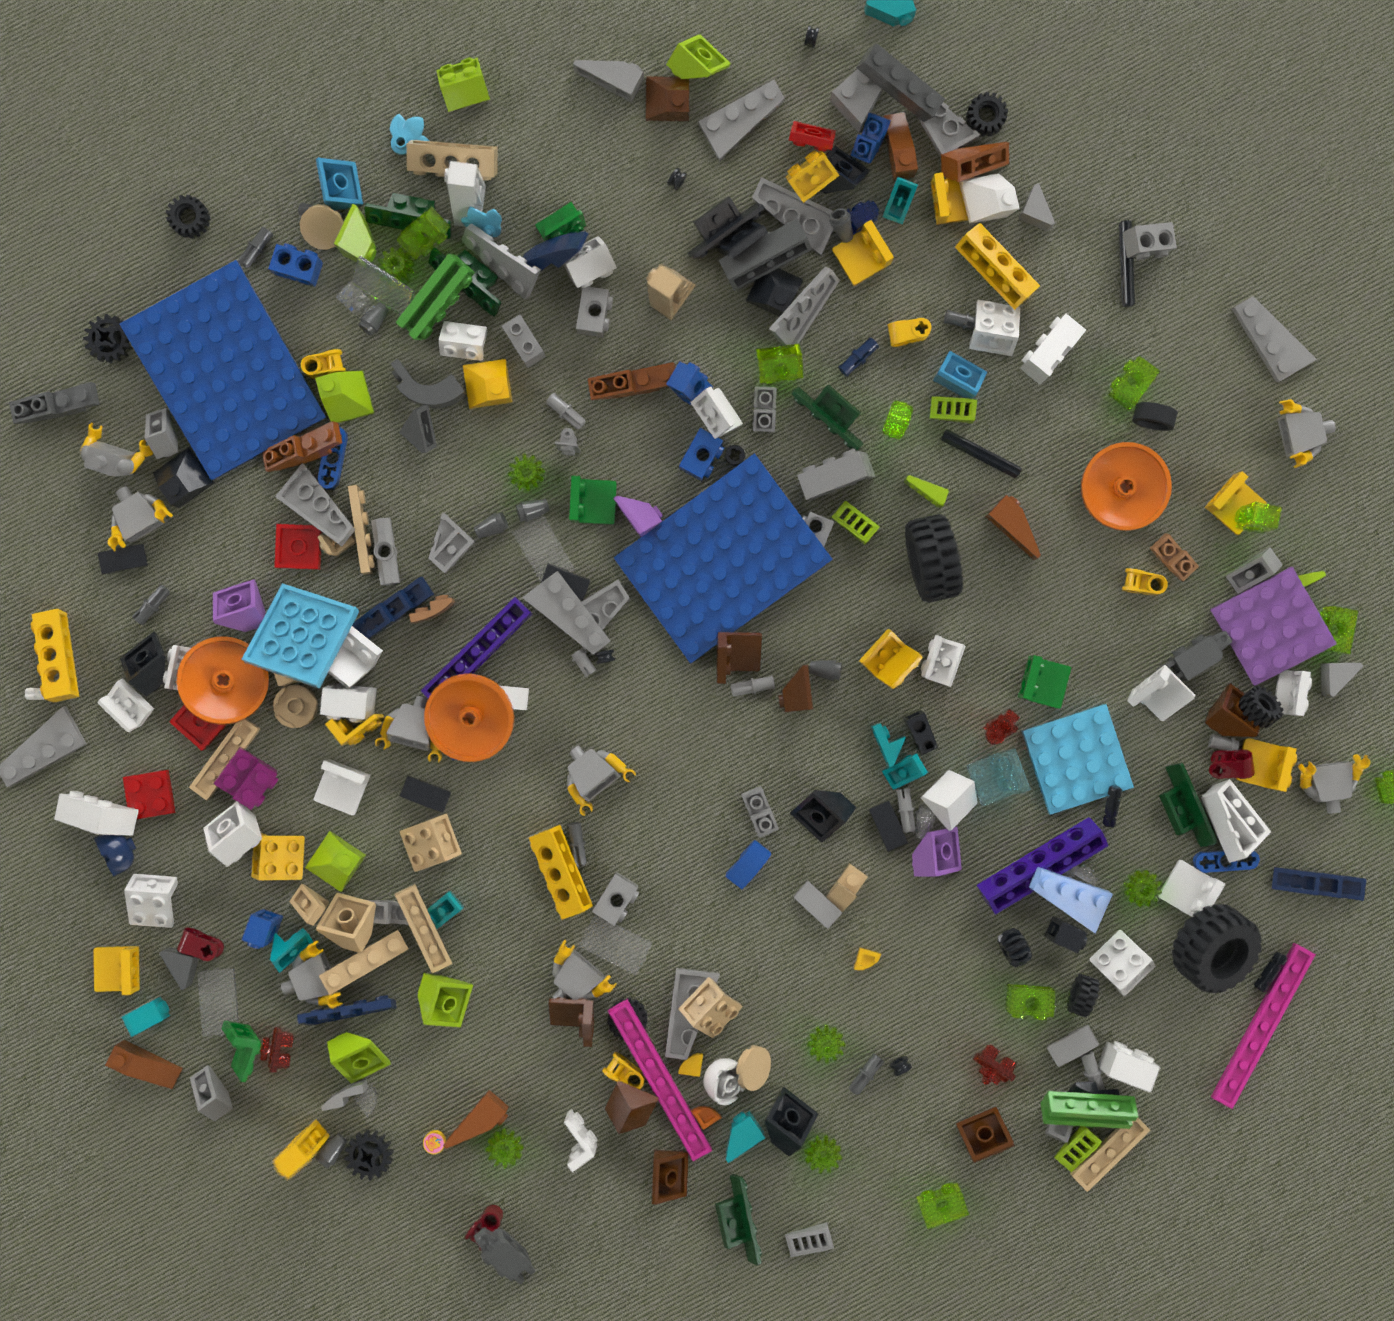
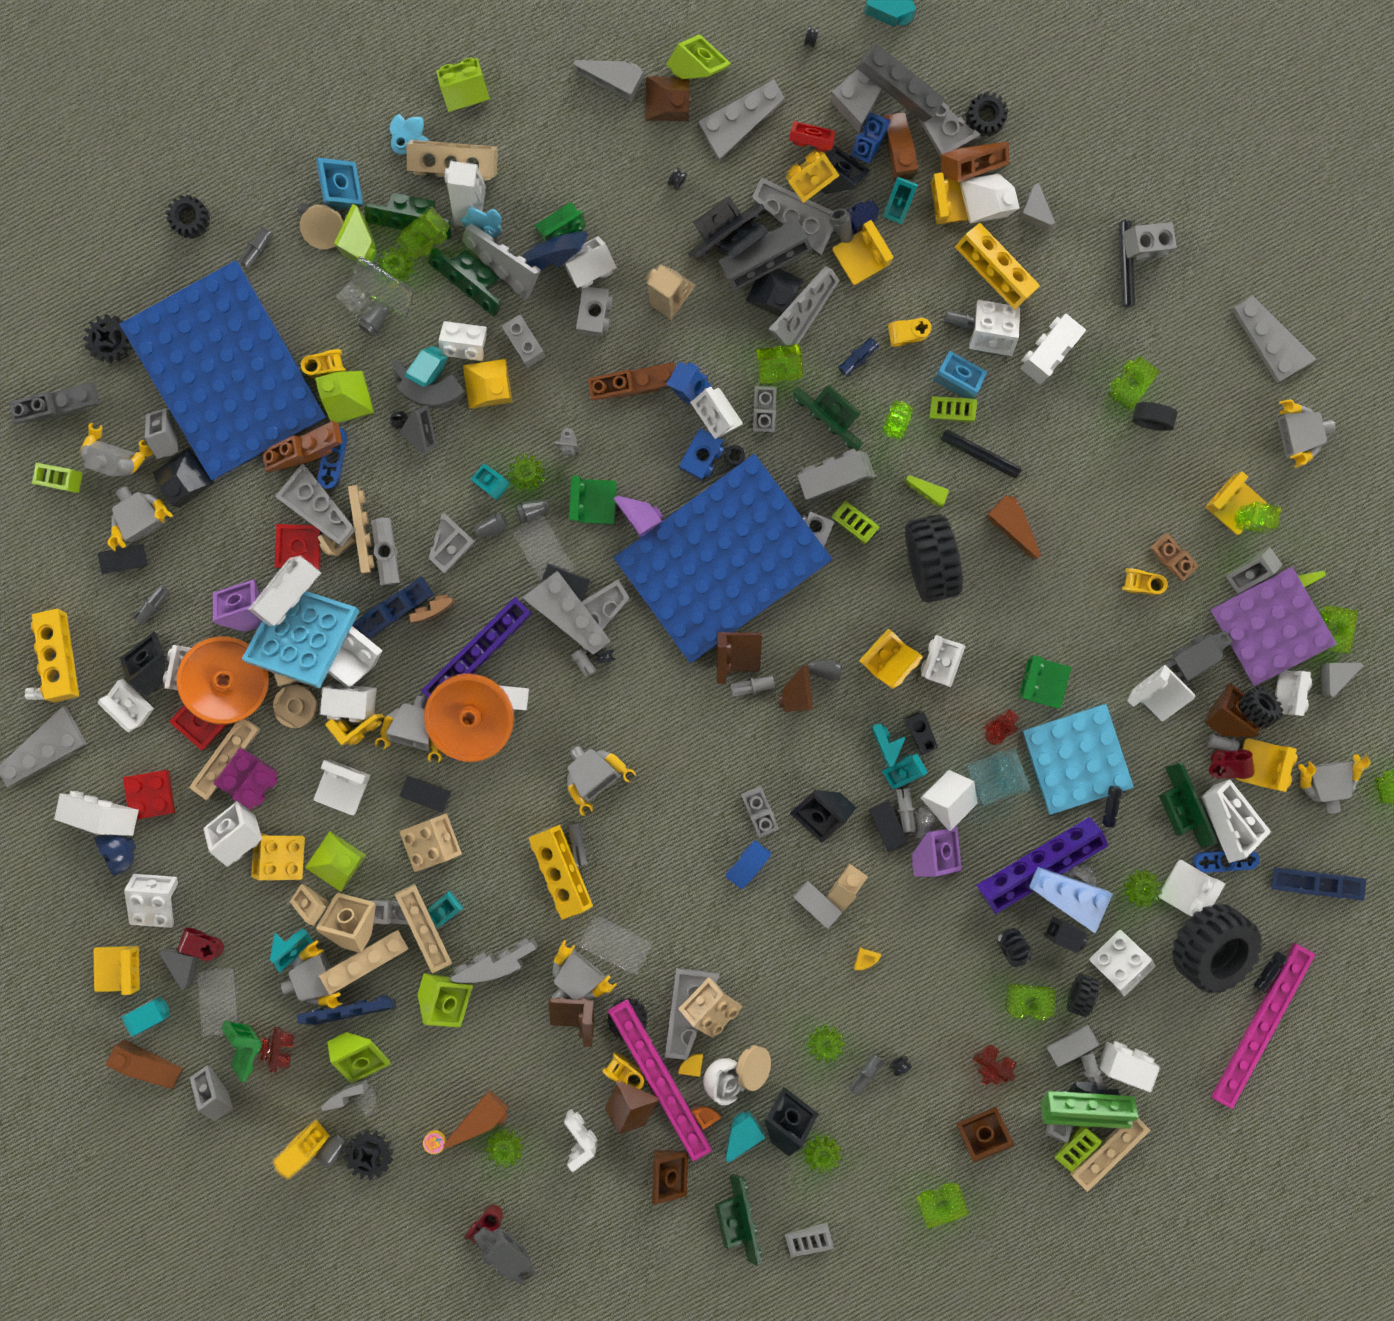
blue brick [242,909,283,949] -> none
blue brick [268,243,323,287] -> none
bright green brick [396,254,475,340] -> none
light grey axle [546,392,586,430] -> none
light grey brick [592,872,639,926] -> none
orange dish [1081,442,1172,531] -> none
none -> lime slope [32,462,83,493]
none -> white wedge [248,556,321,626]
none -> black hinge [390,411,408,429]
none -> slope [404,346,448,387]
none -> light grey slope [450,938,538,983]
none -> teal slope [470,463,510,500]

